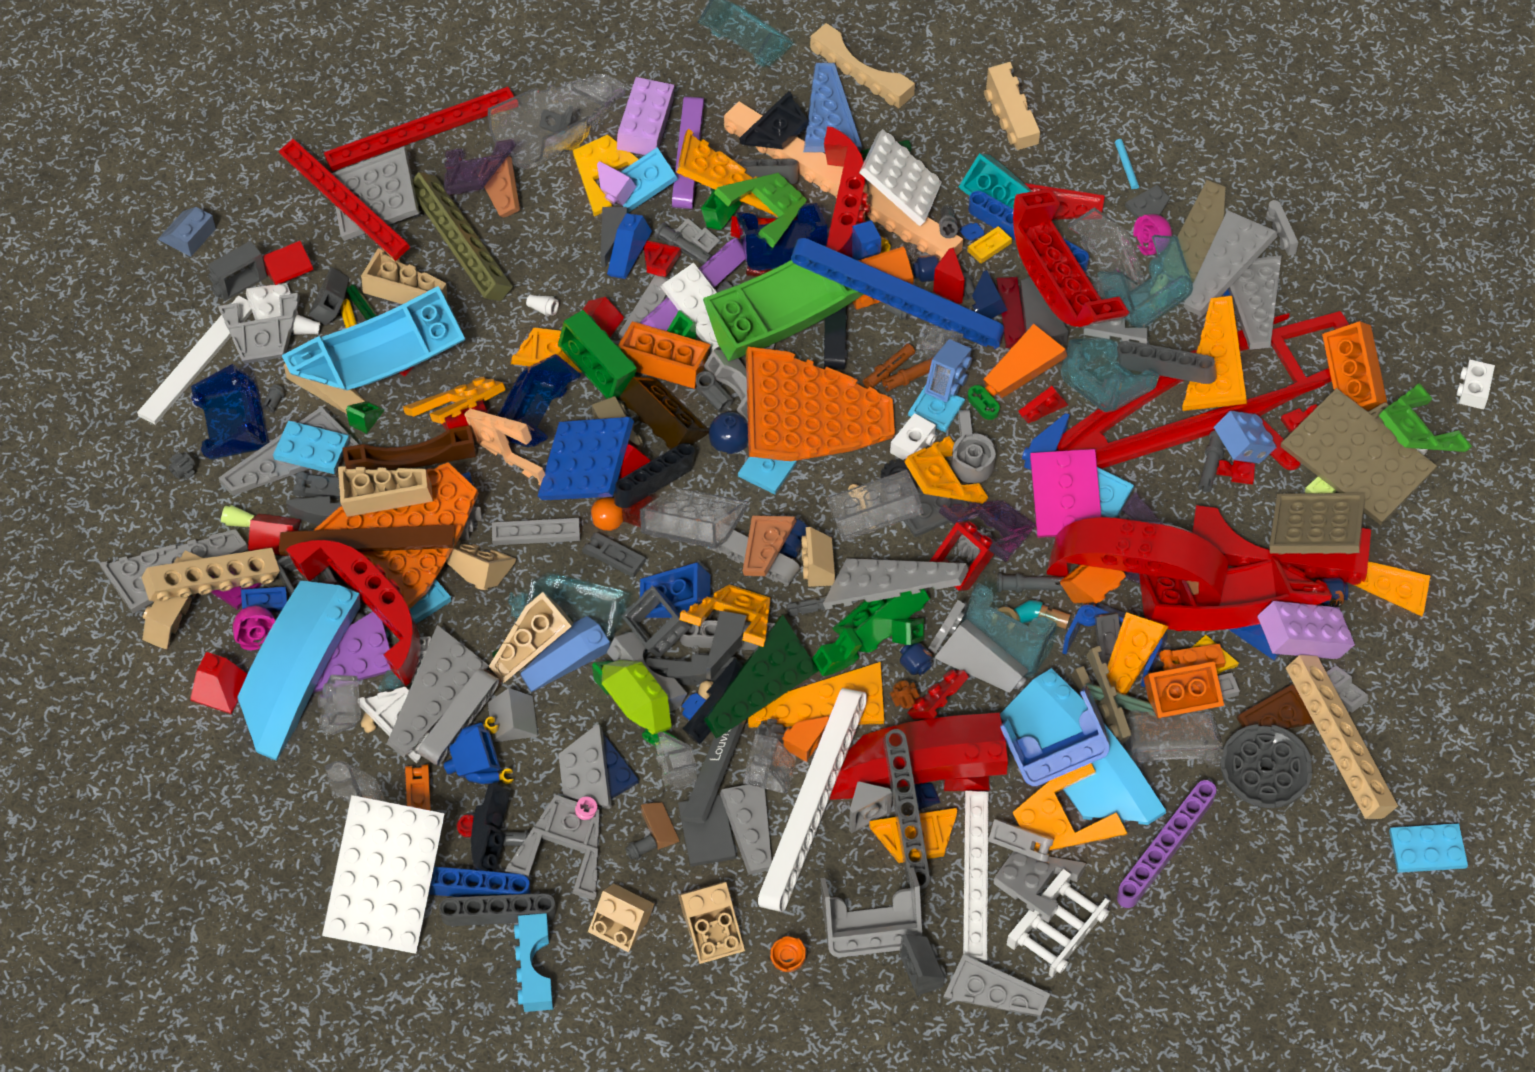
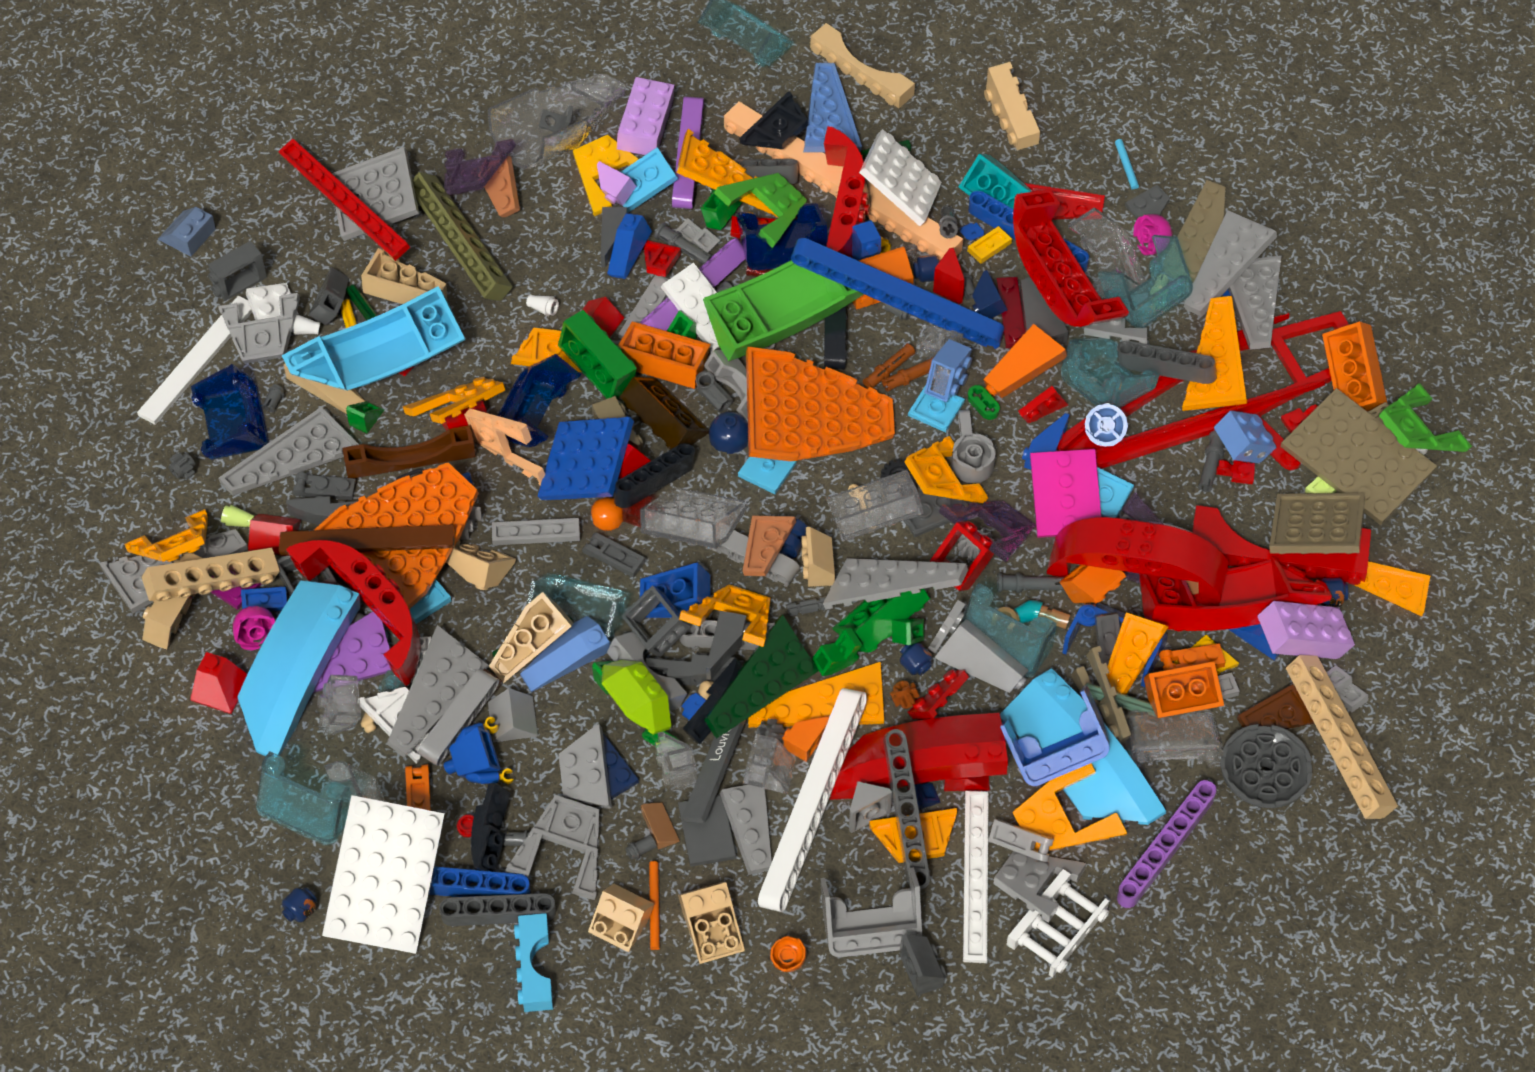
red slope [262,241,314,285] -> none
medium azure plate [273,421,350,474] -> none
red plate [323,87,517,171] -> none
tan wedge [338,467,433,517] -> none
clear light blue plate [508,592,527,622] -> none
bright pink bush [575,797,597,820] -> none
white brick [890,413,937,460] -> none
light grey wing [943,954,1050,1017] -> none
light grey plate [1266,200,1298,256] -> none
medium azure plate [1389,824,1468,873] -> none
white brick [1456,360,1495,409] -> none
none -> light orange wing [124,509,209,562]
none -> clear light blue windscreen [256,751,351,846]
none -> dark blue head [282,888,317,923]
none -> orange bar [649,861,660,950]
none -> cylinder [1085,403,1128,447]

